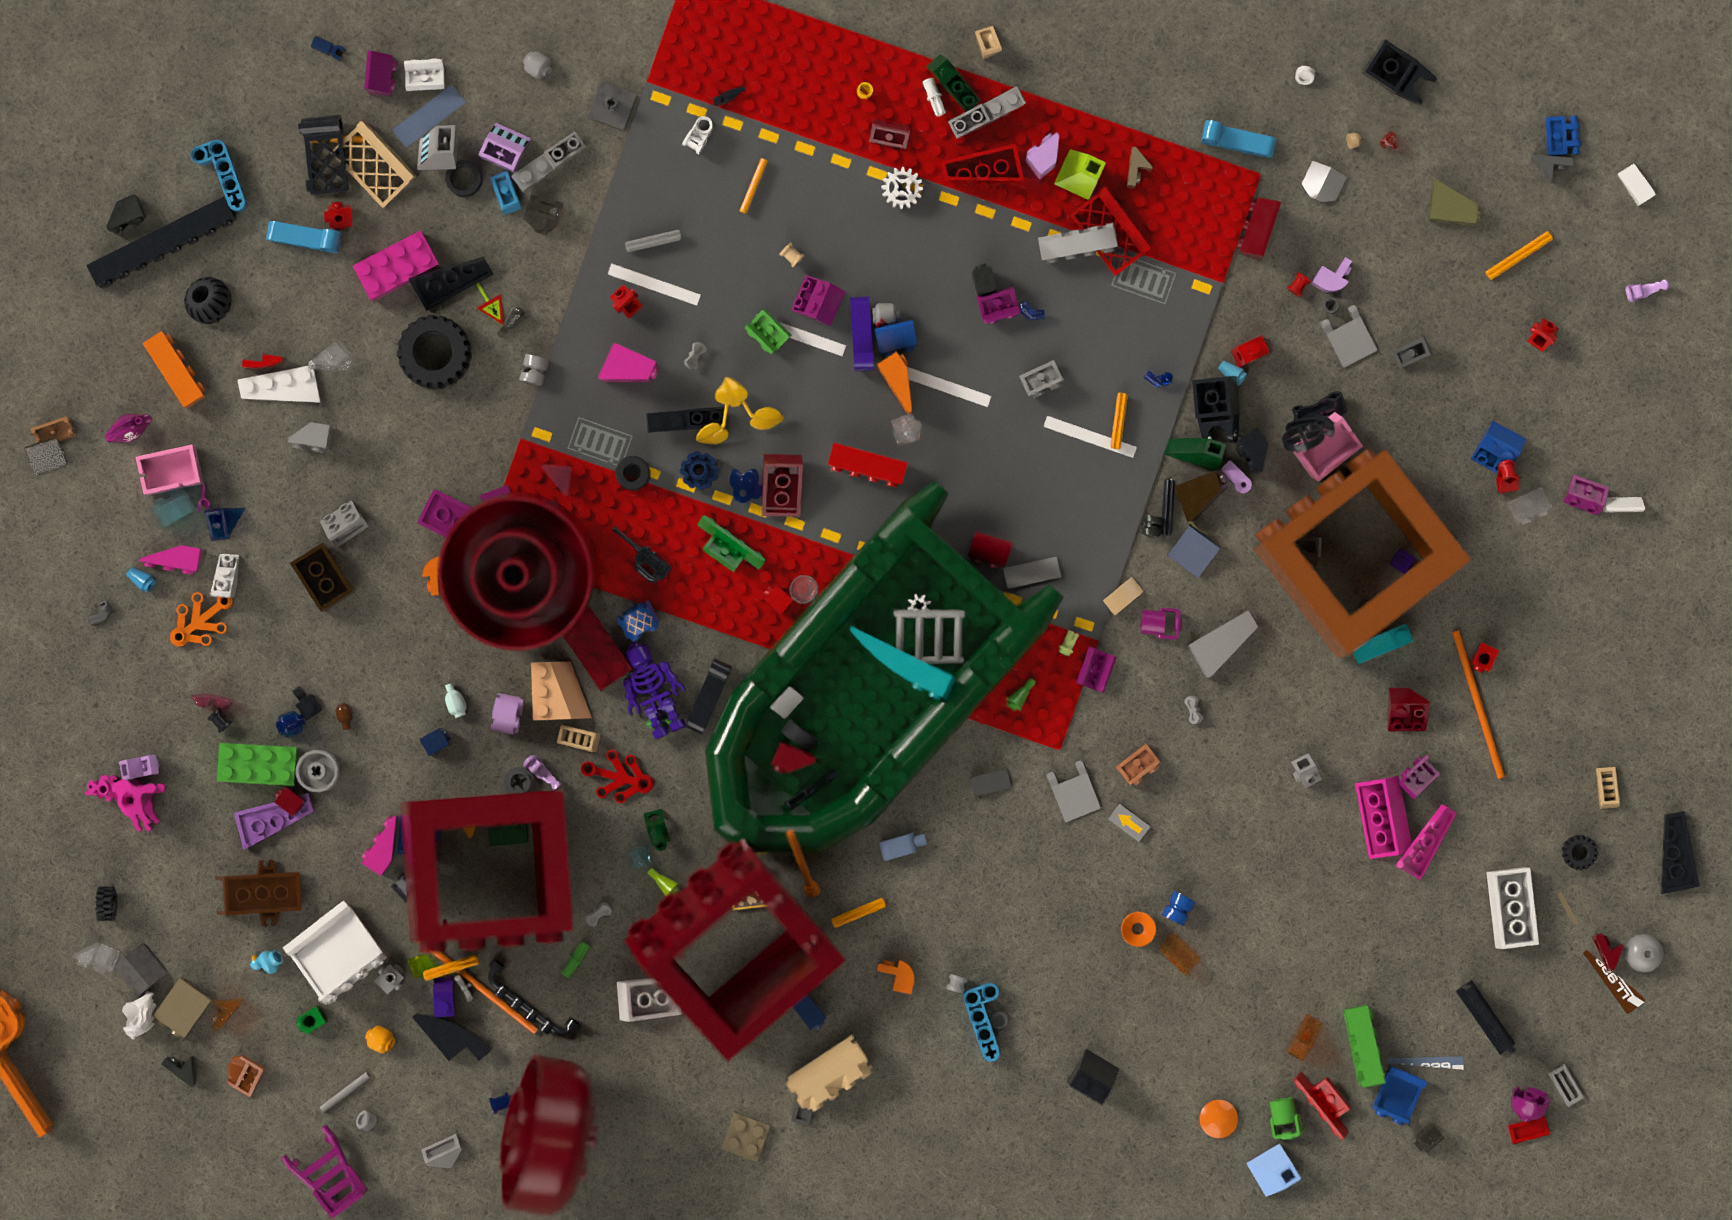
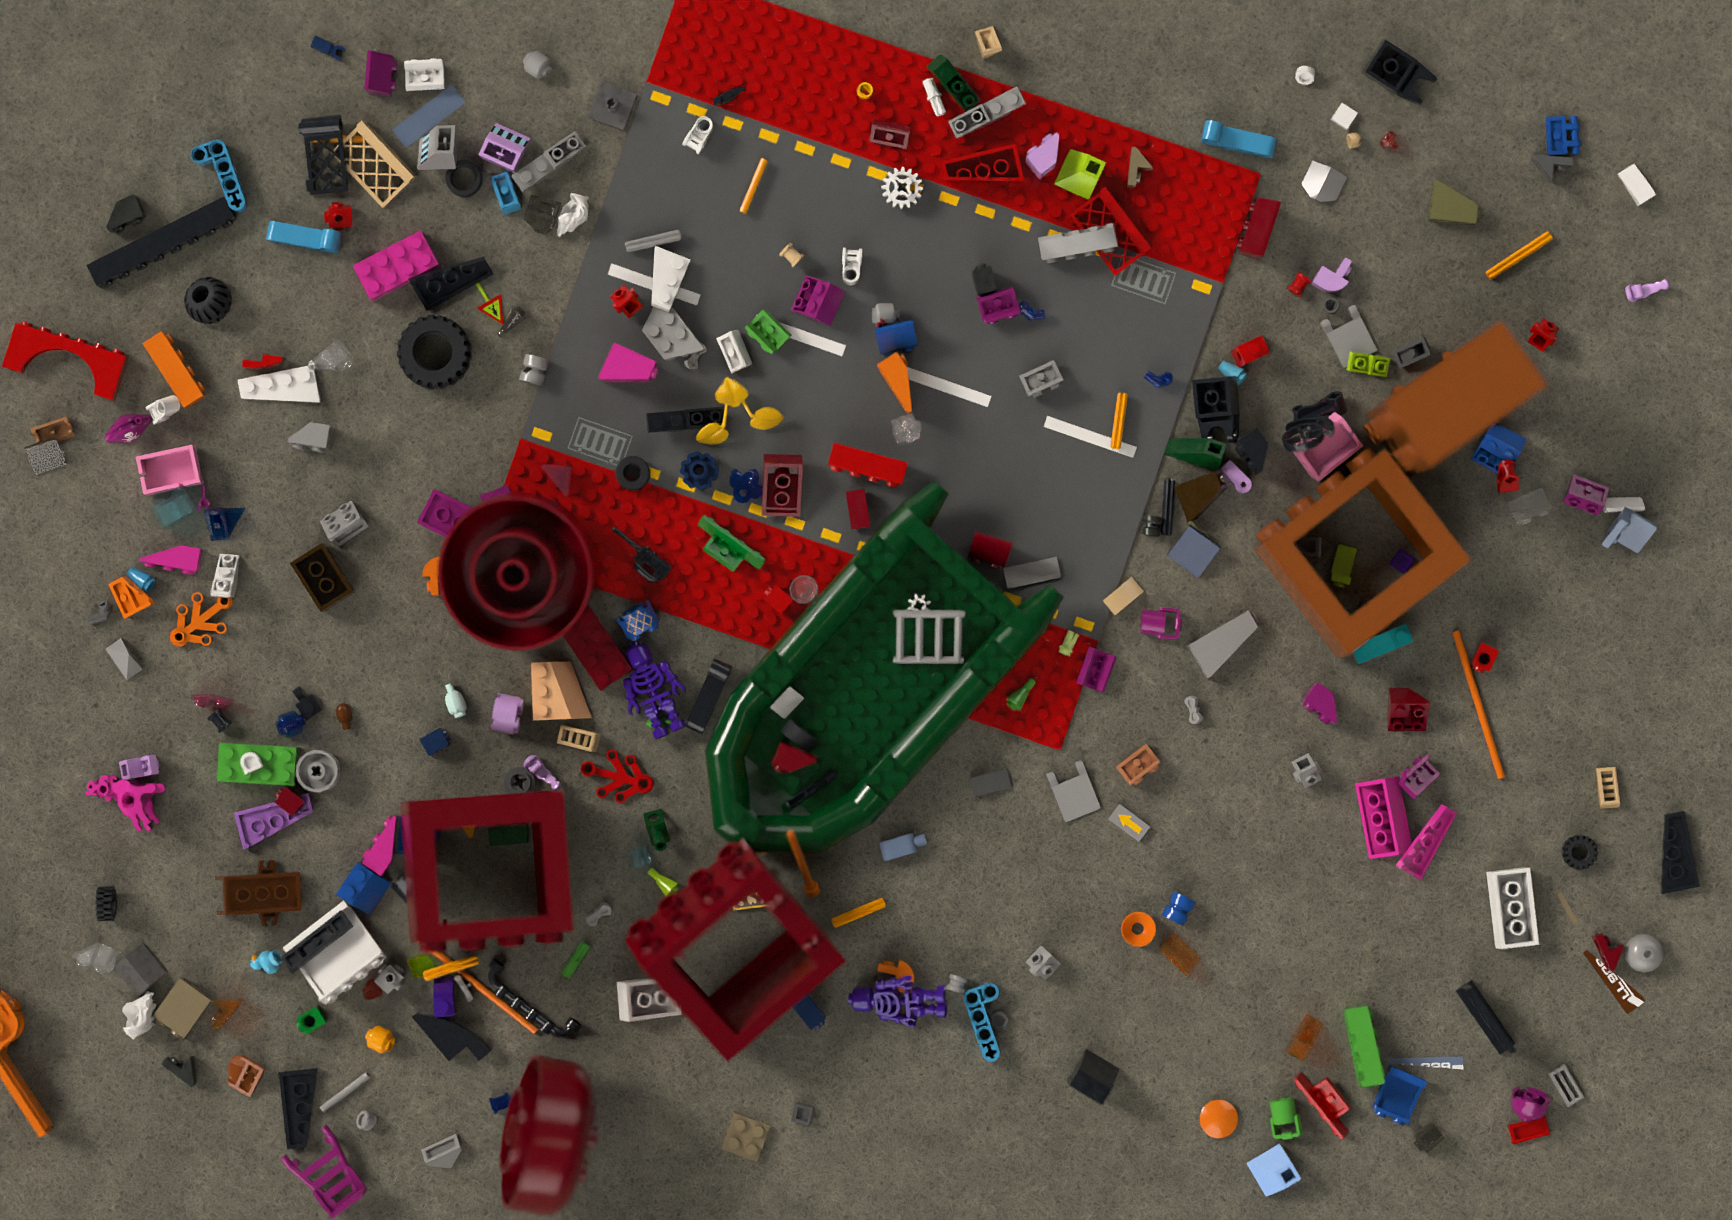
tan brick [786,1034,873,1111] -> none
dark purple beam [850,296,874,372] -> none
teal slope [850,626,956,700] -> none
none -> red arch [2,321,128,401]
none -> light grey slope [106,638,143,680]
none -> orange wing [108,576,155,619]
none -> white piece [146,395,180,425]
none -> white tile [240,752,264,775]
none -> black wing [279,1068,318,1149]
none -> black hinge [280,910,354,974]
none -> blue slope [336,862,391,915]
none -> clear red tile [362,979,382,1000]
none -> white hair [557,193,589,237]
none -> light grey wing [642,306,706,361]
none -> white wing [651,246,690,312]
none -> white slope [716,330,753,374]
none -> white piece [842,248,862,286]
none -> dark red slope [846,489,870,530]
none -> dark purple piece [848,975,947,1027]
none -> light grey brick [1026,946,1061,981]
none -> magenta slope [1300,682,1337,725]
none -> lime bracket [1328,544,1357,588]
none -> white tile [1331,103,1358,130]
none -> lime slope [1346,351,1390,377]
none -> dark orange door [1363,320,1547,478]
none -> sand blue bracket [1601,507,1658,553]

